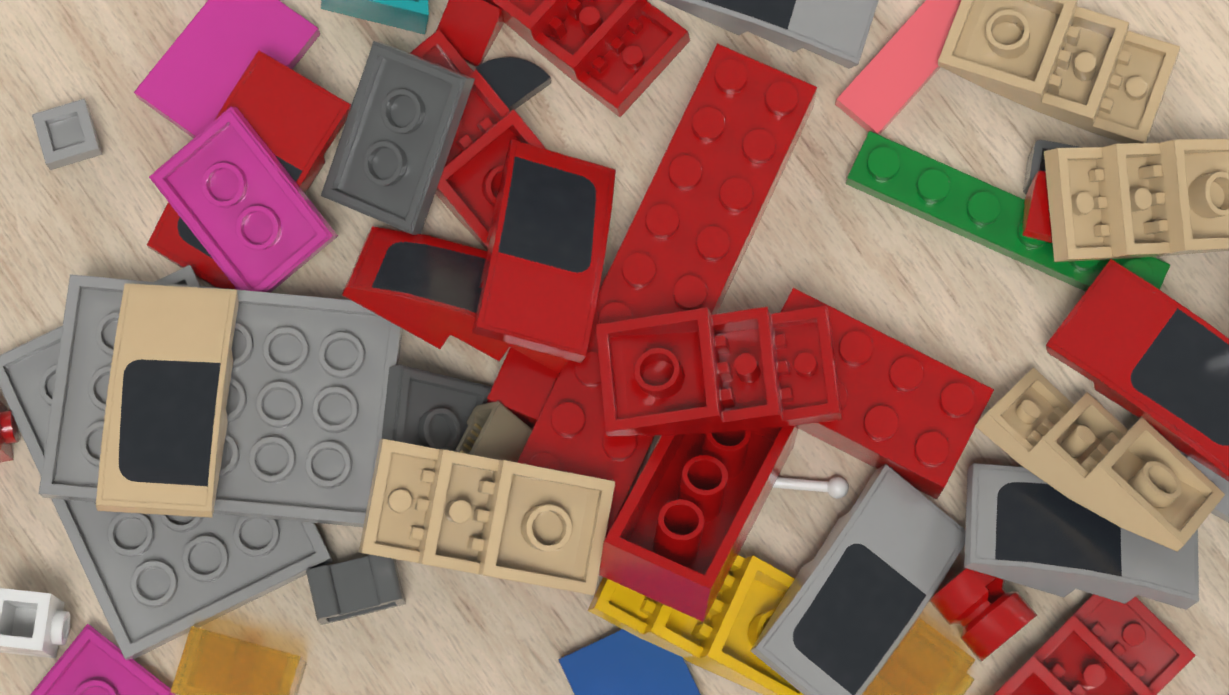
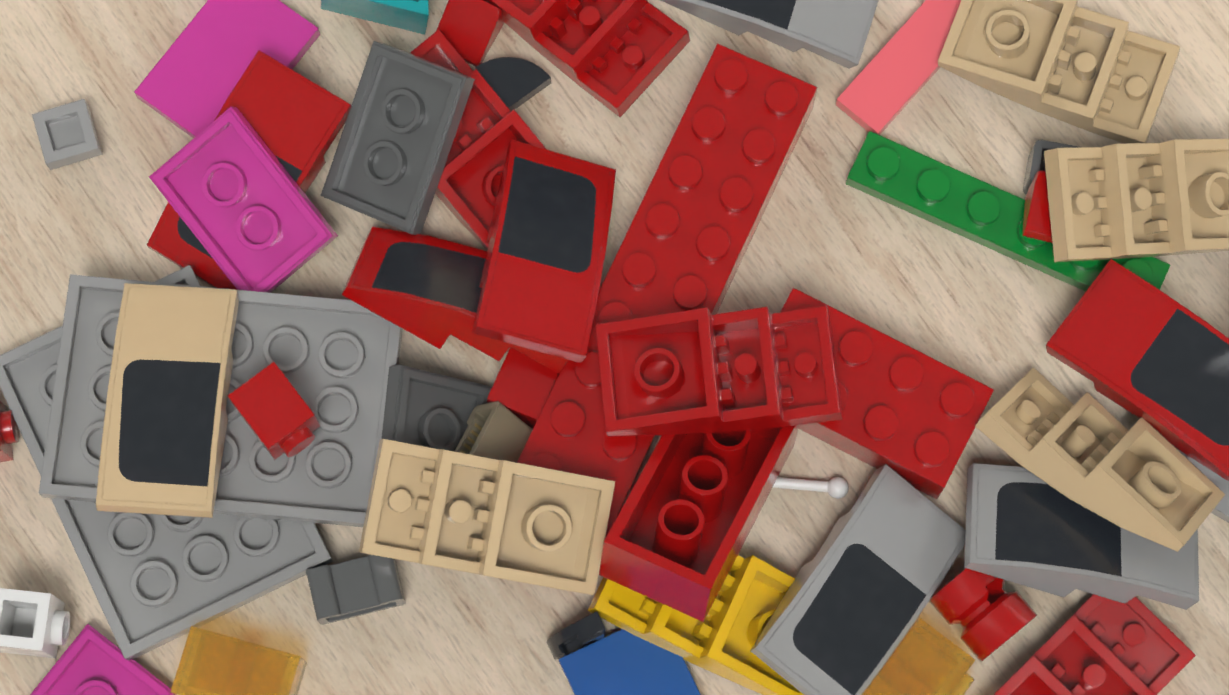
none -> red brick [228,362,320,460]
none -> black tile [546,612,606,660]

